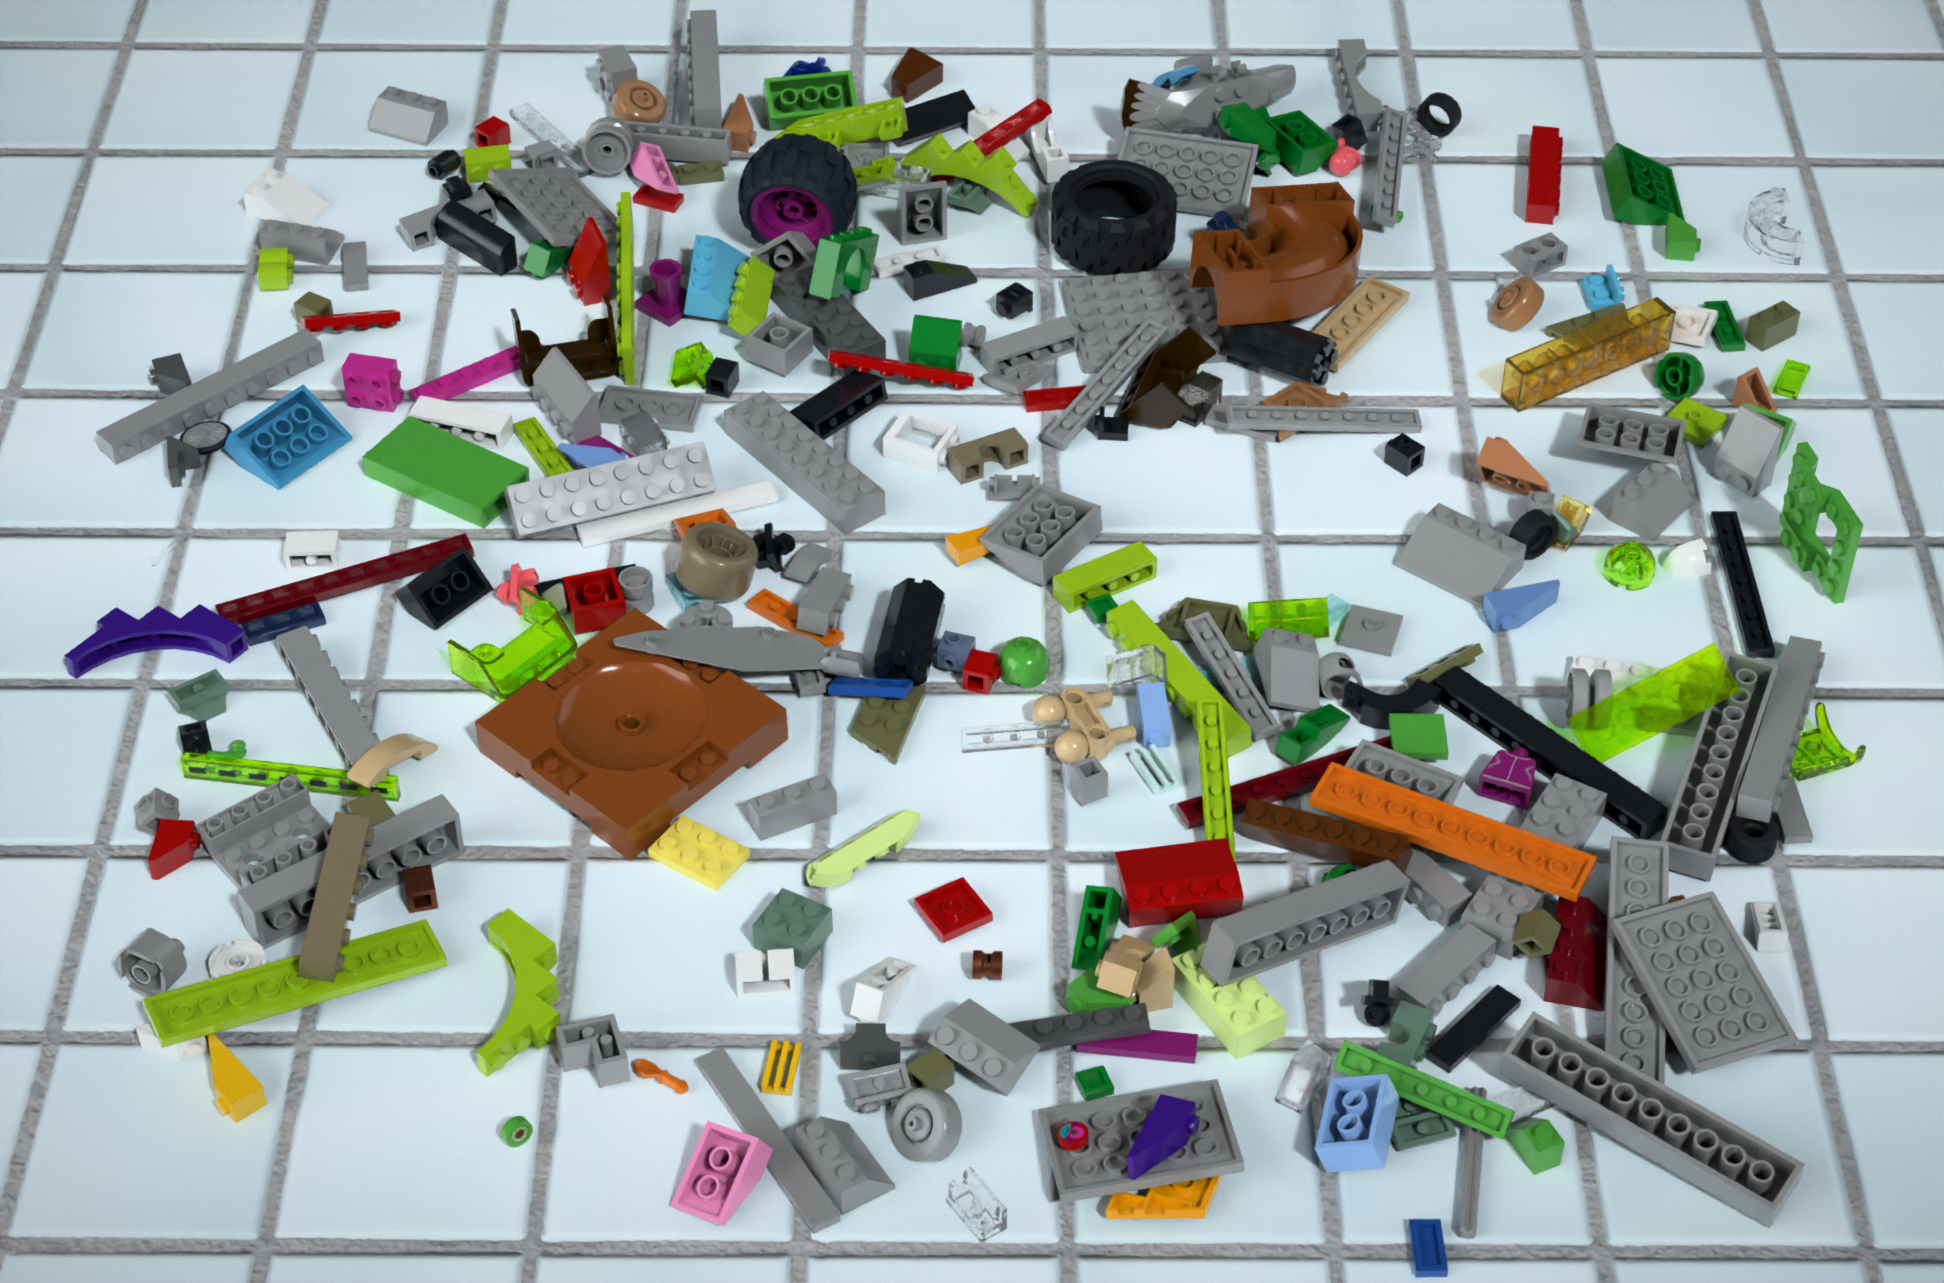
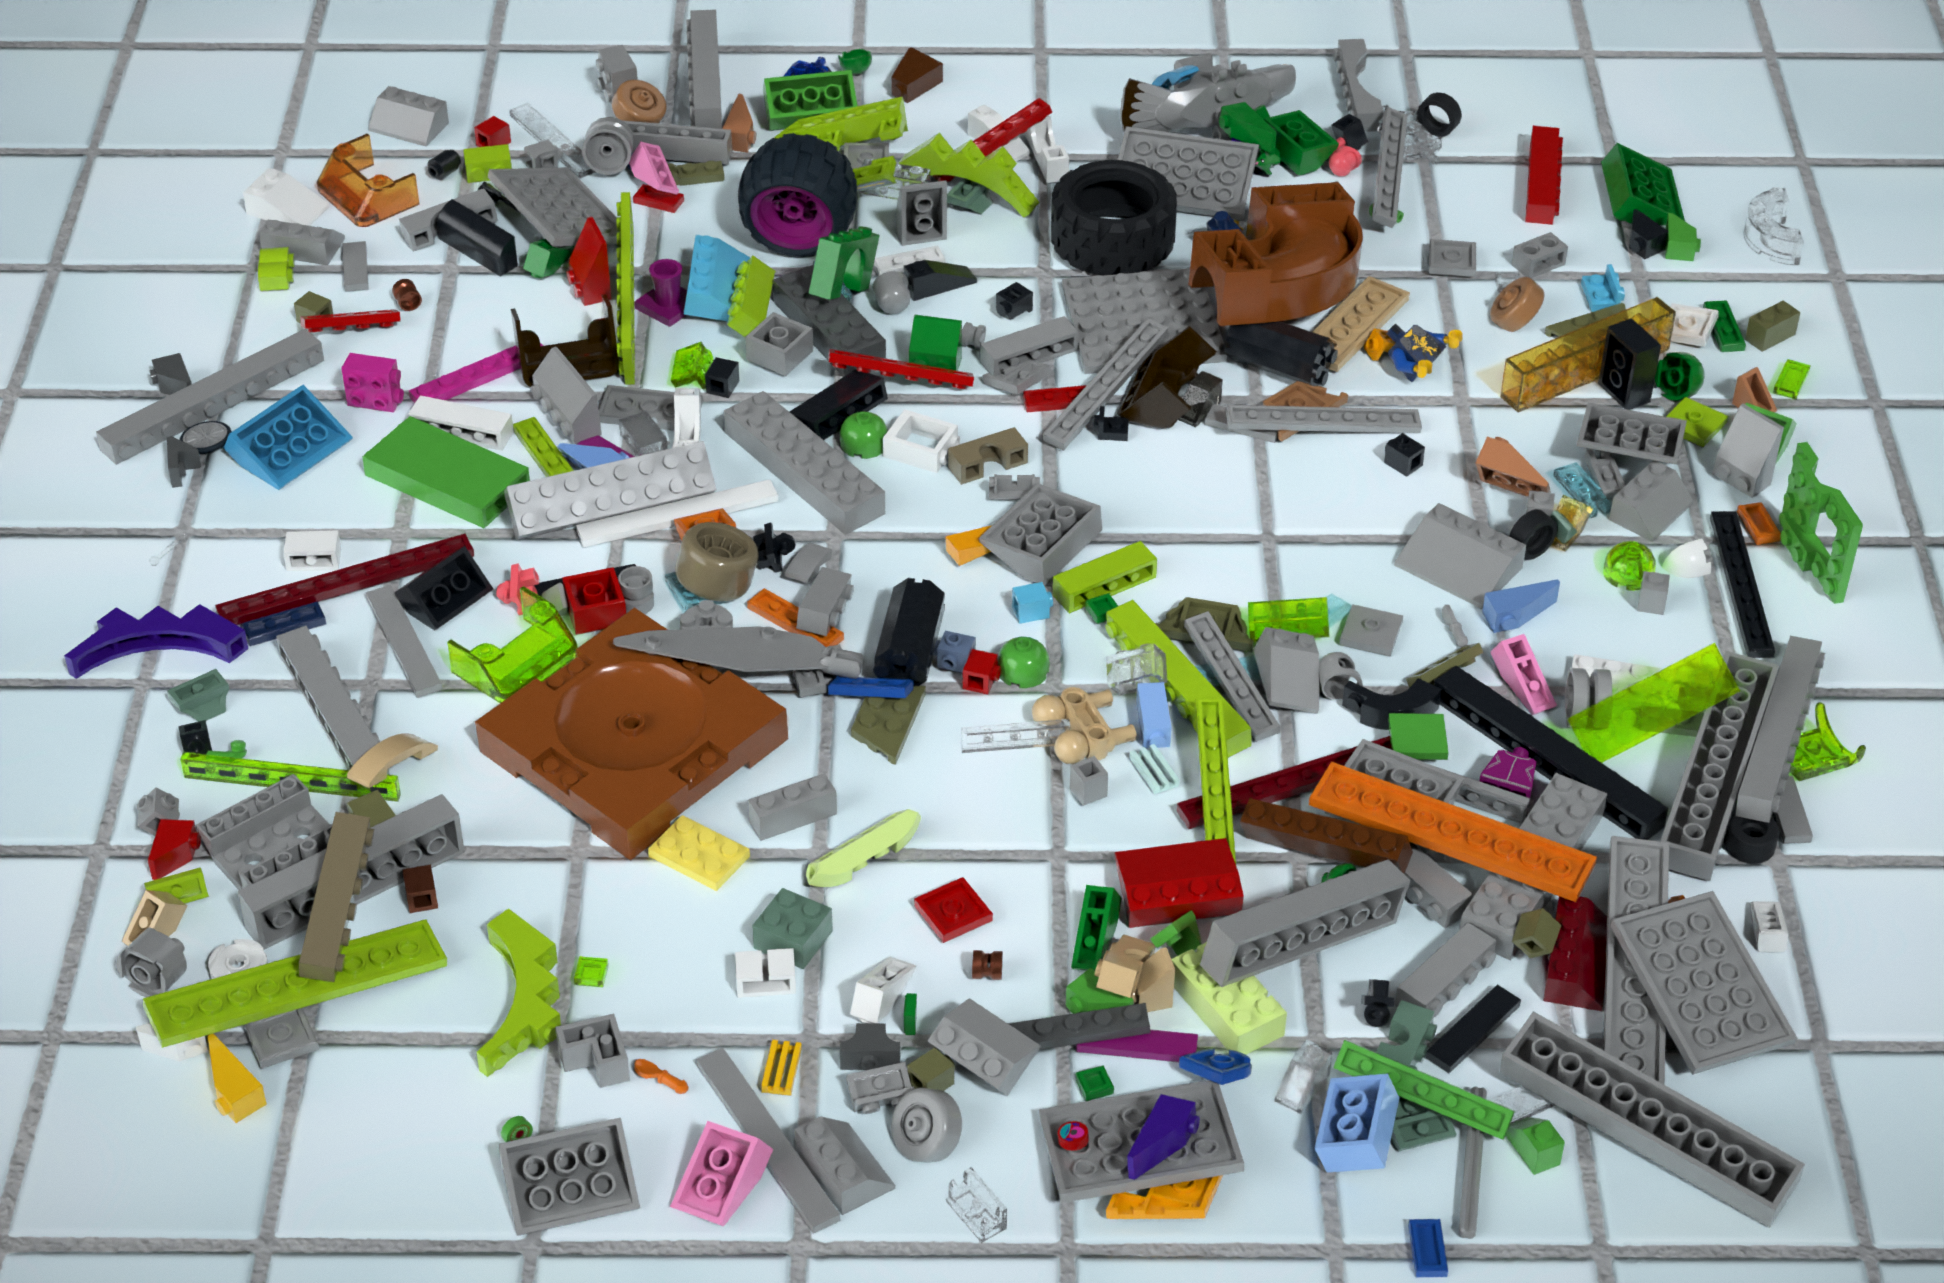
black plate [442,175,473,201] -> none
light grey slope [750,231,817,279] -> none
black brick [892,89,976,146] -> none
green slope [1275,704,1351,765] -> none
none -> tan slope [122,890,188,946]
none -> lime tile [144,867,209,903]
none -> light grey plate [243,1008,319,1069]
none -> clear orange windscreen [316,133,420,227]
none -> light grey tile [366,585,442,698]
none -> copper wheel [392,279,422,311]
none -> light grey slope [499,1117,640,1236]
none -> clear neon green tile [574,956,609,987]
none -> white arch [672,388,701,448]
none -> green hair [838,49,872,75]
none -> bright green cylinder [839,411,888,459]
none -> light grey helmet [872,271,911,314]
none -> green tile [904,993,917,1035]
none -> medium azure brick [1012,582,1053,624]
none -> blue tile [1179,1049,1252,1085]
none -> light orange bracket [1364,328,1395,361]
none -> torso [1386,323,1463,382]
none -> light grey plate [1429,239,1476,277]
none -> light grey tile [1435,766,1530,824]
none -> light grey piece [1442,605,1468,647]
none -> bright pink slope [1490,634,1557,715]
none -> clear light blue hinge [1553,462,1611,518]
none -> light grey hinge [1585,450,1626,500]
none -> black brick [1598,318,1661,410]
none -> black slope [1629,209,1668,259]
none -> light grey brick [1637,571,1670,615]
none -> orange tile [1737,502,1781,545]

